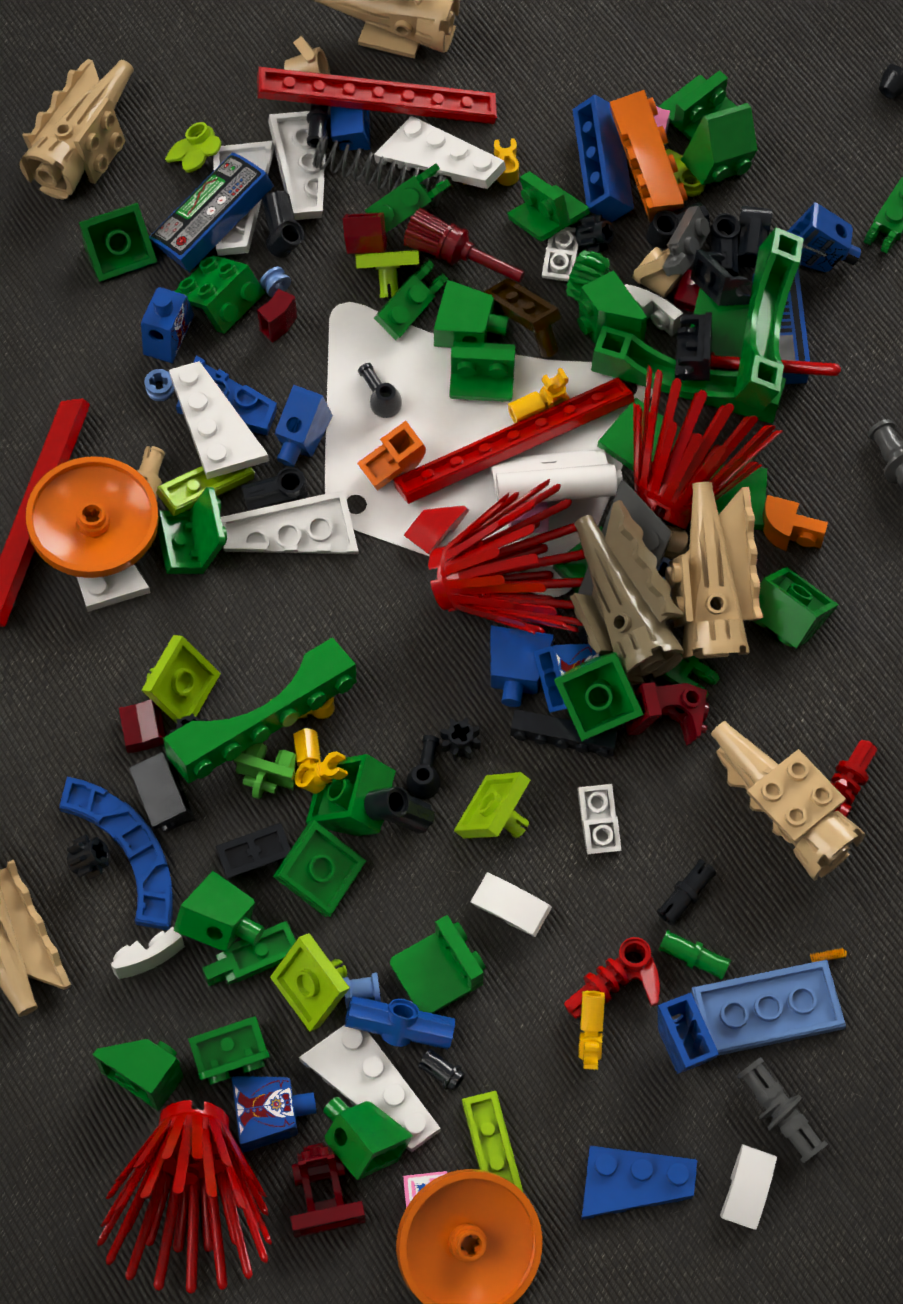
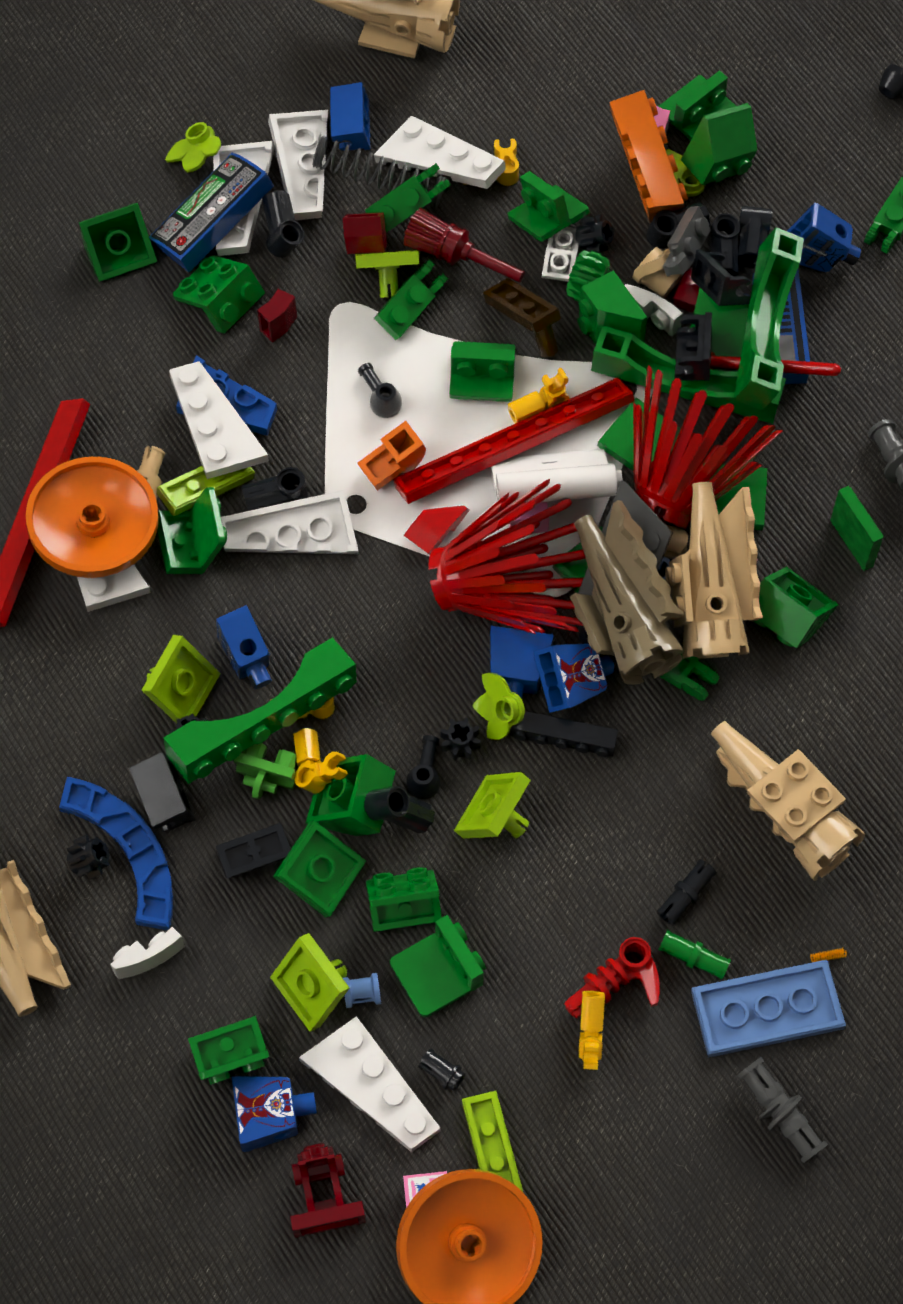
tan piece [19,59,134,199] -> none
green slope [93,1039,184,1112] -> none
red plant [97,1100,272,1294] -> none
dark red piece [119,699,166,754] -> none
blue torso [141,287,194,364] -> none
medium blue bush [144,369,174,401] -> none
green torso [173,871,264,951] -> none
green hinge [202,921,296,986] -> none
red tile [257,67,497,124] -> none
medium blue bush [260,266,291,297] -> none
blue torso [275,385,333,467] -> none
tan piece [284,36,331,75] -> none
black axle [306,104,331,148] -> none
green torso [323,1097,413,1180] -> none
blue piece [344,996,455,1049] -> none
green torso [434,280,509,348] -> none
white slope [470,872,552,937] -> none
green slope [554,652,644,741] -> none
blue brick [572,94,634,223] -> none
white slope [577,784,621,855] -> none
blue wing [581,1146,697,1220] -> none
dark red tile [625,682,709,746] -> none
blue torso [658,992,719,1074] -> none
white slope [720,1144,777,1230] -> none
orange brick [763,495,828,551] -> none
red piece [831,740,877,817] -> none
none -> blue torso [216,605,272,689]
none -> green bracket [366,867,442,932]
none -> lime plate [472,673,525,740]
none -> green tile [830,485,884,571]

